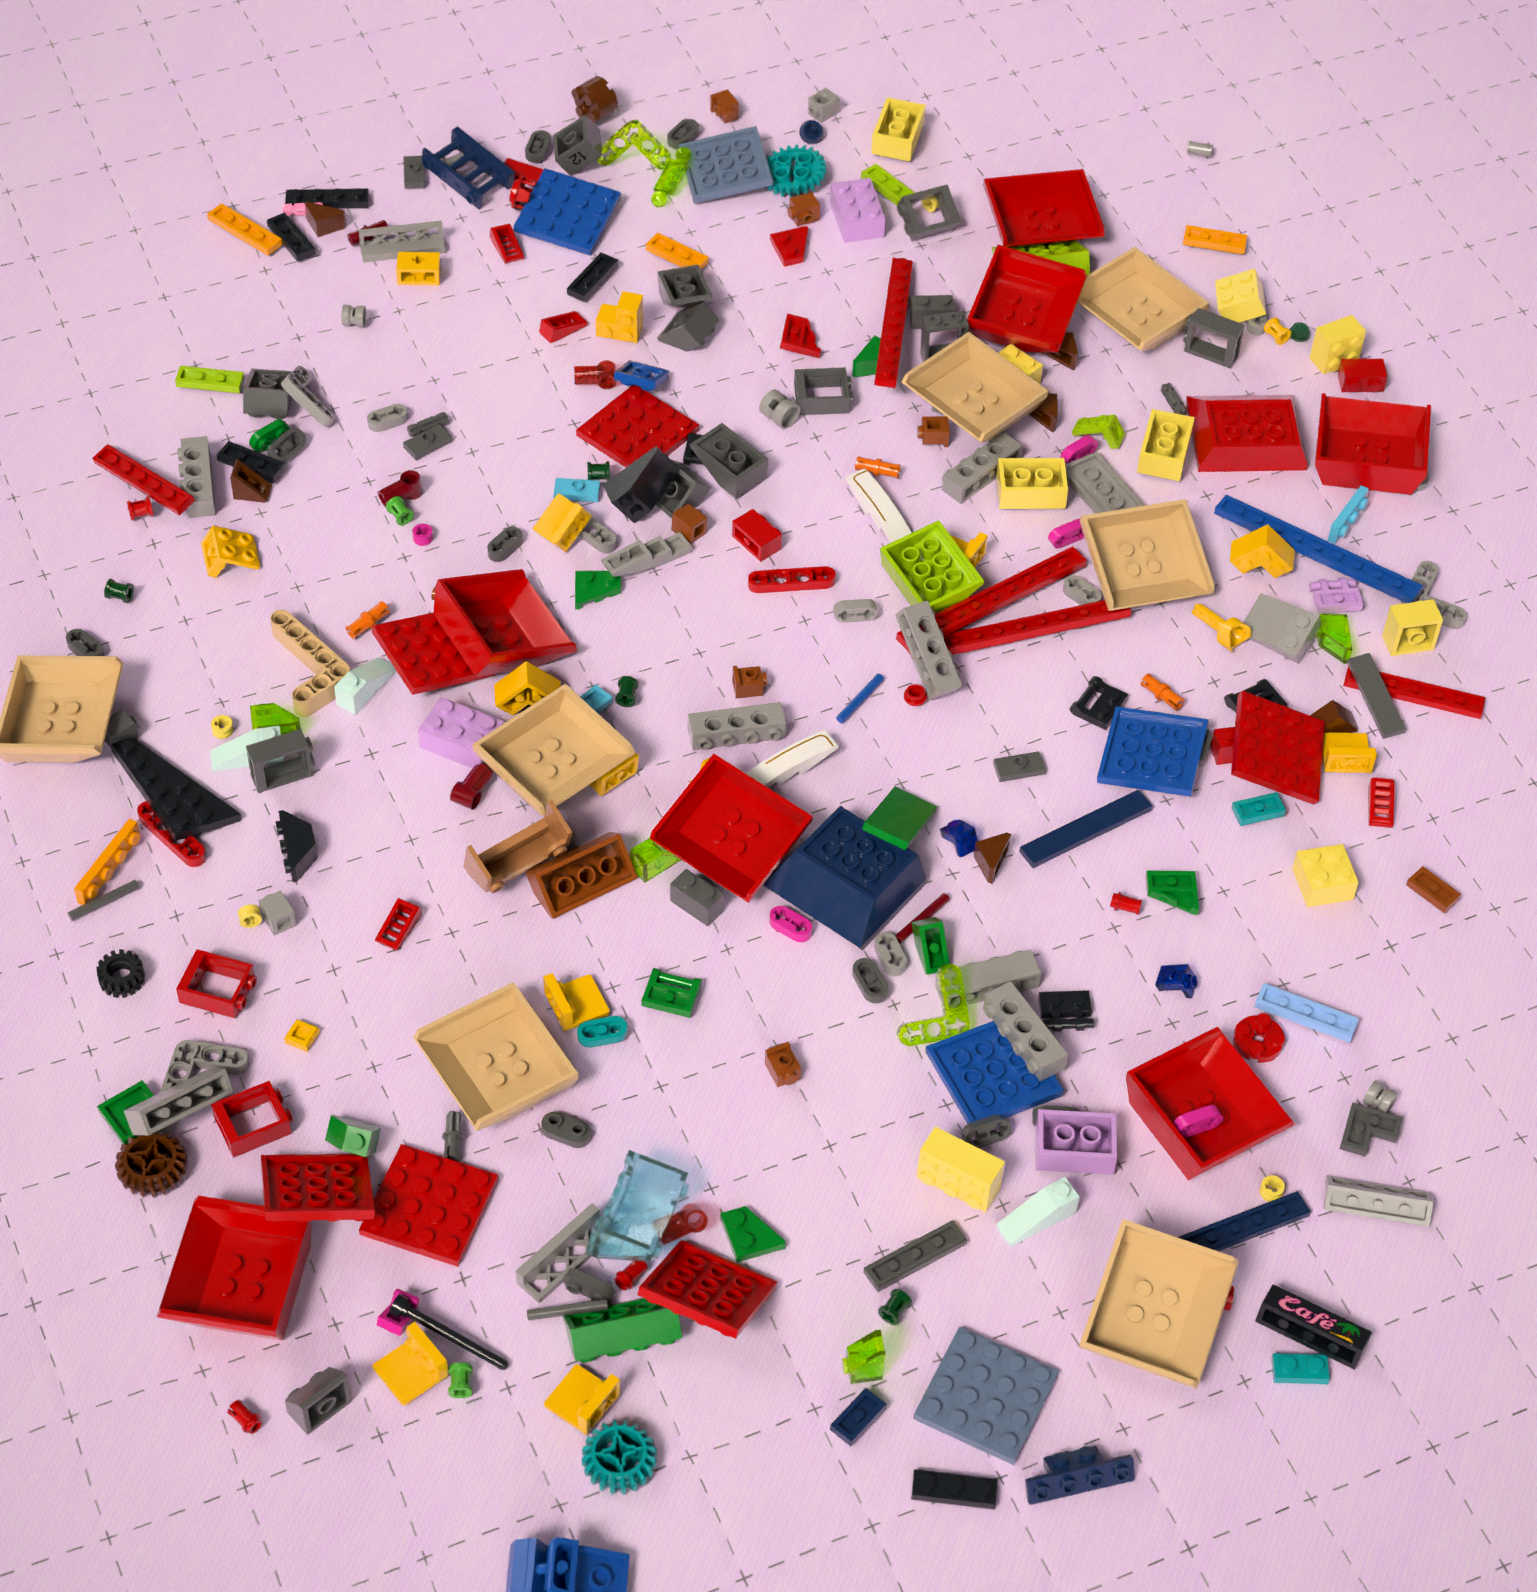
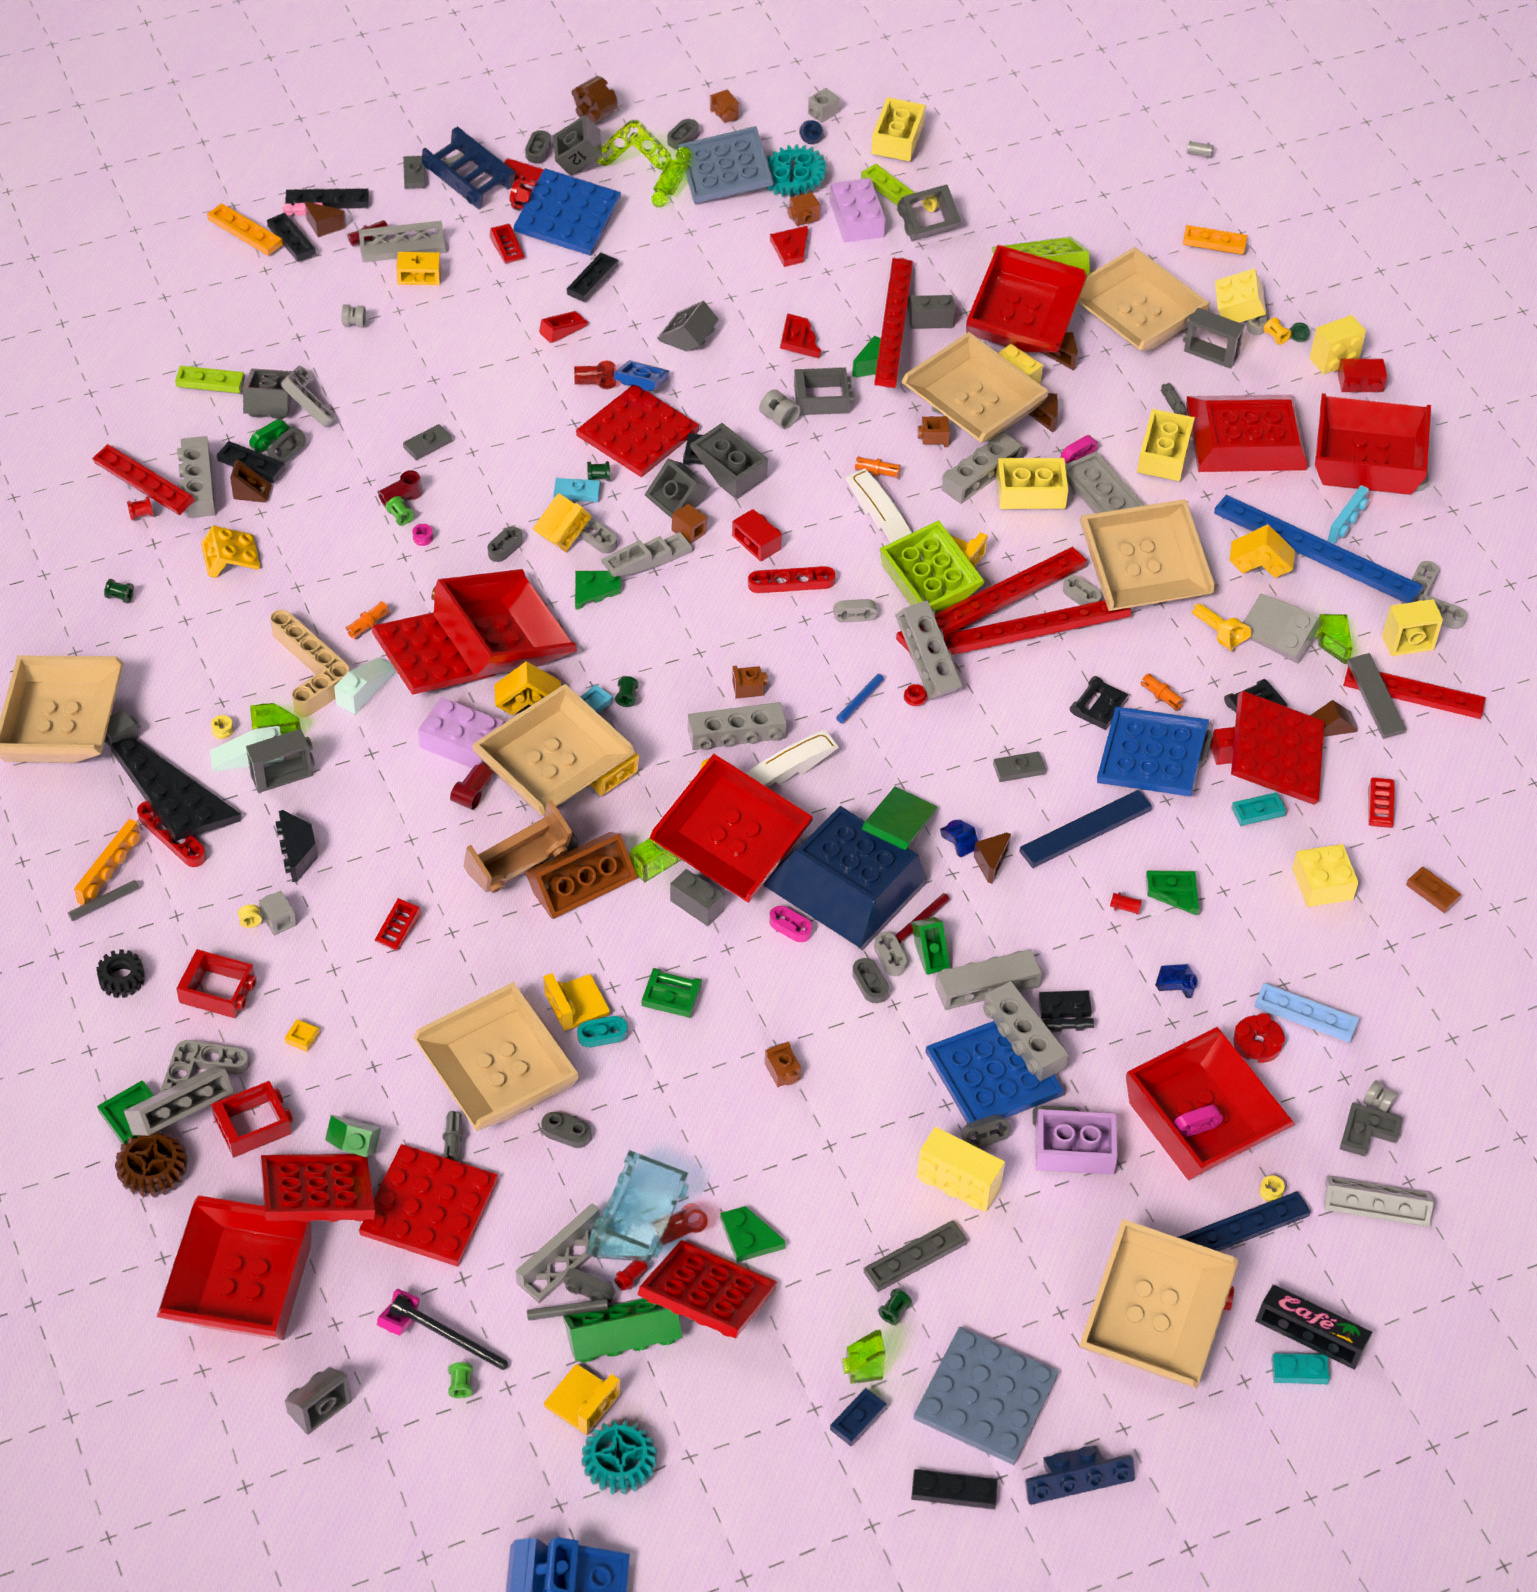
dark grey beam [66,629,104,656] -> none
red pin [227,1400,262,1434] -> none
light grey beam [367,404,408,432] -> none
yellow bracket [372,1322,448,1406] -> none
dark grey axle [407,412,449,437] -> none
yellow brick [596,291,643,343] -> none
black slope [602,446,680,523] -> none
light orange plate [646,232,709,270] -> none
dark grey slope [657,265,713,306] -> none
clear neon green beam [897,964,970,1046] -> none
dark grey window [920,311,969,362] -> none
red piece [983,169,1104,247] -> none
light aqua slope [996,1177,1080,1247] -> none
dark pink beam [1048,519,1085,549] -> none
lime bracket [1071,414,1126,449] -> none
lavender plate [1309,578,1364,614] -> none
yellow bracket [1322,732,1377,773] -> none

